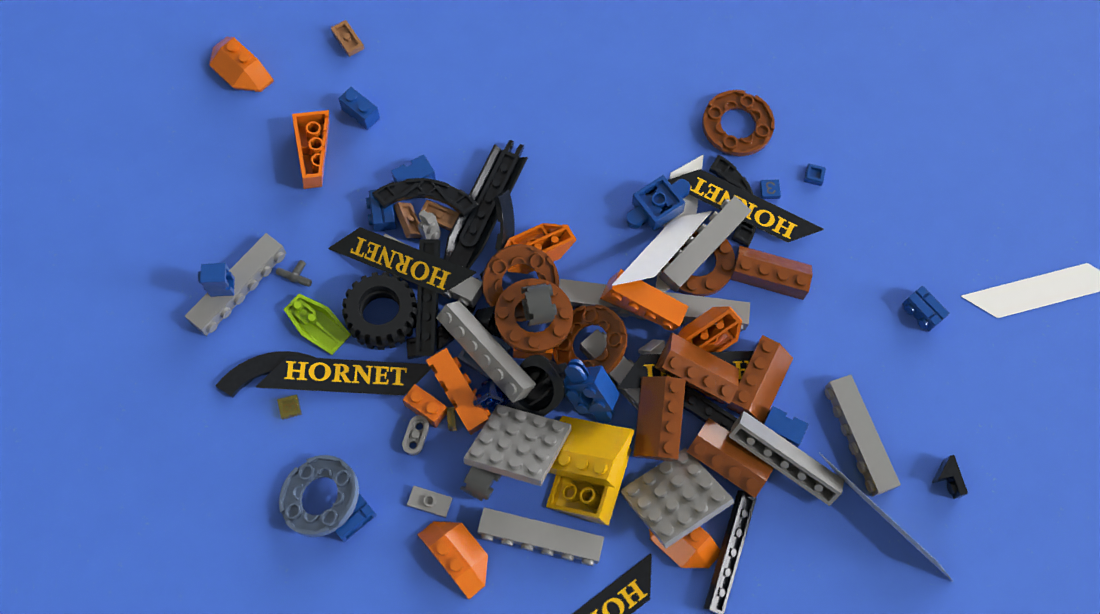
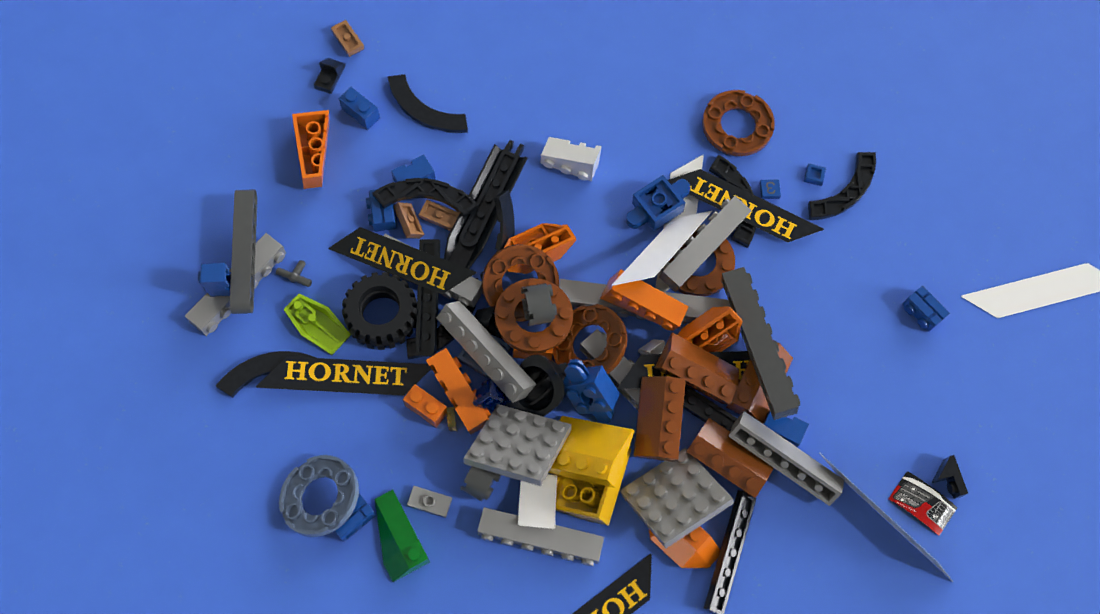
orange wedge [209,37,274,92] -> none
clear yellow tile [277,394,302,420] -> none
light grey plate [402,415,429,456] -> none
light grey hinge [417,209,441,239] -> none
orange wedge [417,521,488,599] -> none
dark orange slope [730,245,813,300] -> none
light grey brick [825,375,901,496] -> none
none -> dark grey beam [230,189,257,314]
none -> black slope [314,58,346,94]
none -> green wedge [375,490,430,582]
none -> black tile [388,74,468,133]
none -> white sticker [518,474,557,529]
none -> white wedge [541,137,602,182]
none -> dark grey brick [721,267,800,420]
none -> black tile [808,152,876,220]
none -> sticker [889,471,957,536]

